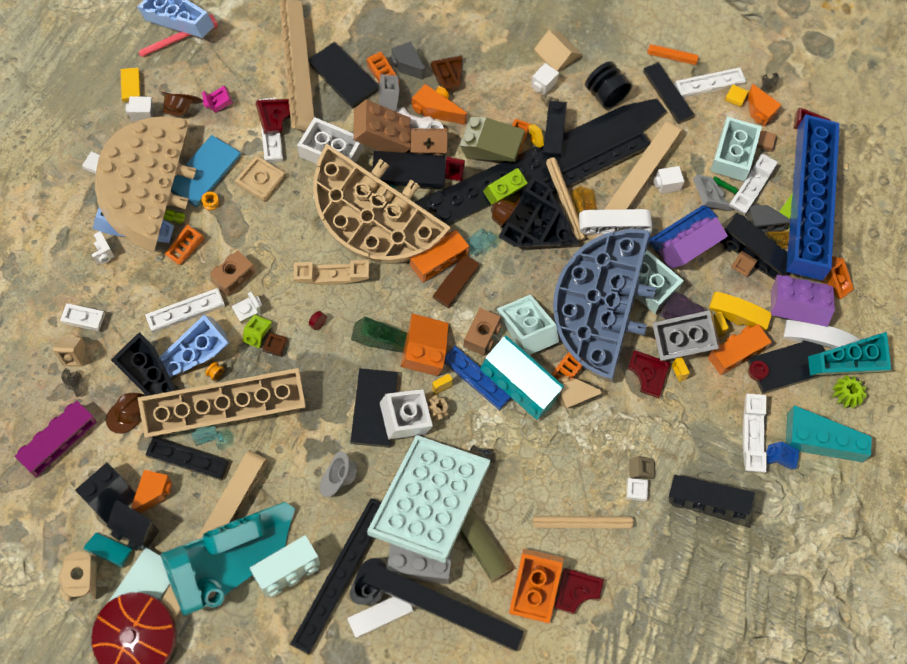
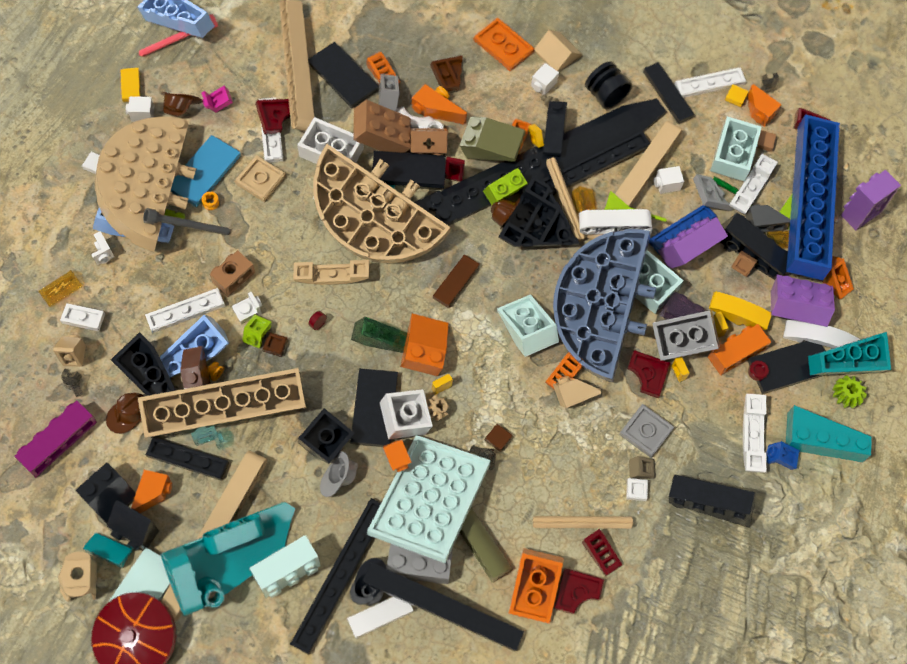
orange slope [165,224,205,265] -> none
dark grey slope [390,42,425,80] -> none
orange brick [410,230,469,283] -> none
blue tile [444,346,511,410] -> none
medium nougat brick [463,308,502,356] -> none
clear light blue bracket [465,228,498,257] -> none
slope [480,335,564,420] -> none
orange axle [647,44,698,65] -> none
none -> clear yellow slope [38,270,82,307]
none -> dark grey piece [143,208,230,235]
none -> reddish brown slope [180,346,211,389]
none -> black slope [298,408,355,464]
none -> orange slope [383,439,412,472]
none -> orange tile [473,18,534,71]
none -> reddish brown tile [485,424,513,452]
none -> dark red slope [582,529,623,577]
none -> lime piece [604,191,667,222]
none -> light grey tile [619,404,674,458]
none -> medium lavender brick [841,170,901,231]

